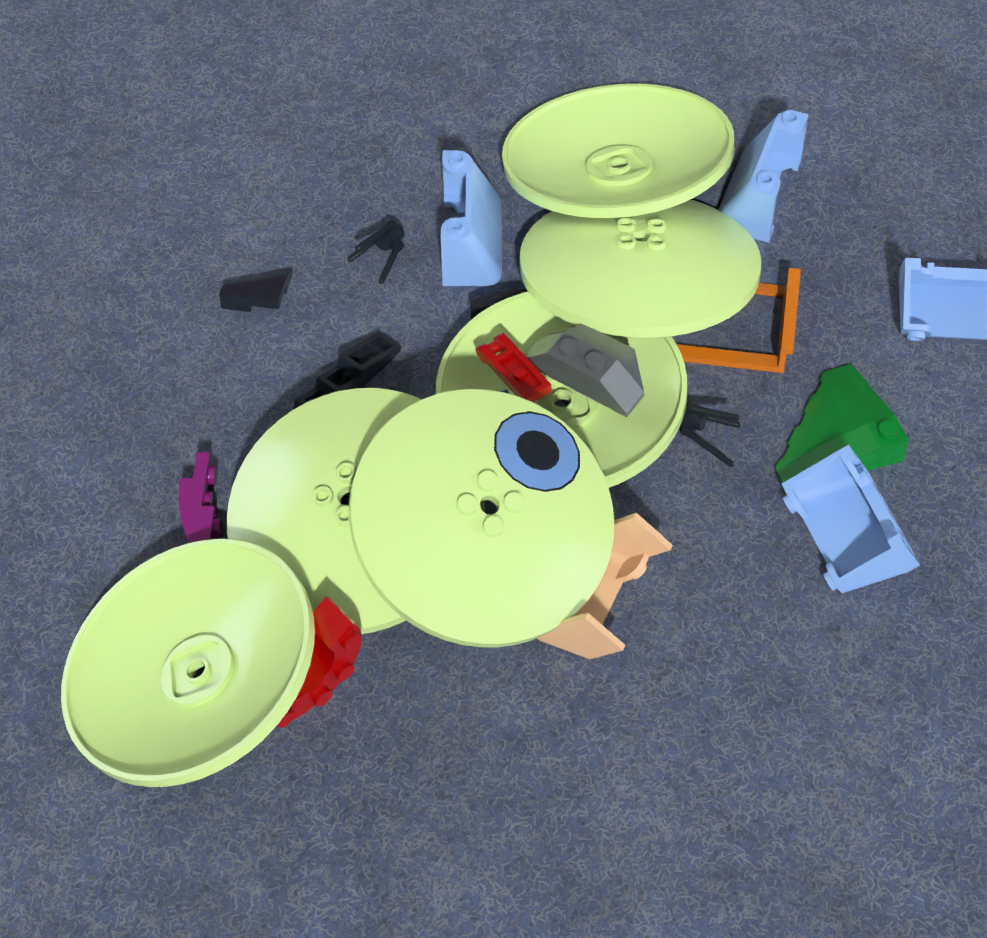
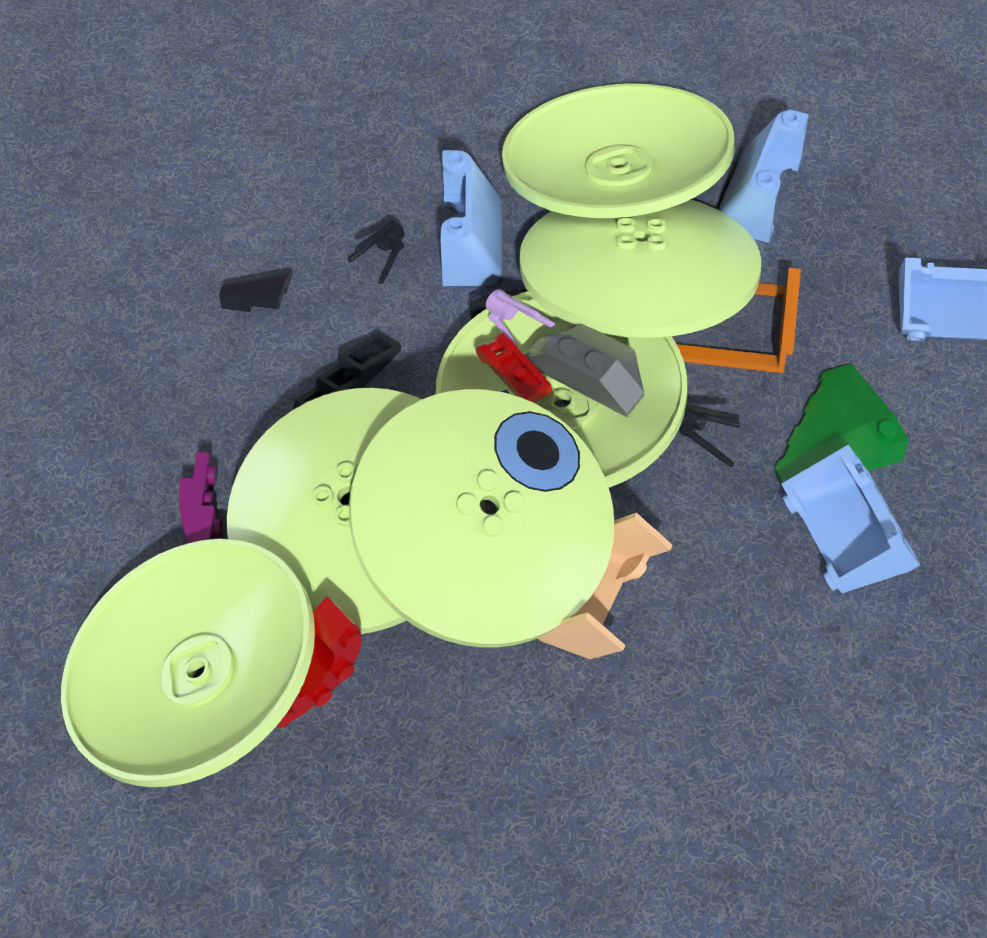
none -> lavender plant [486,289,556,348]

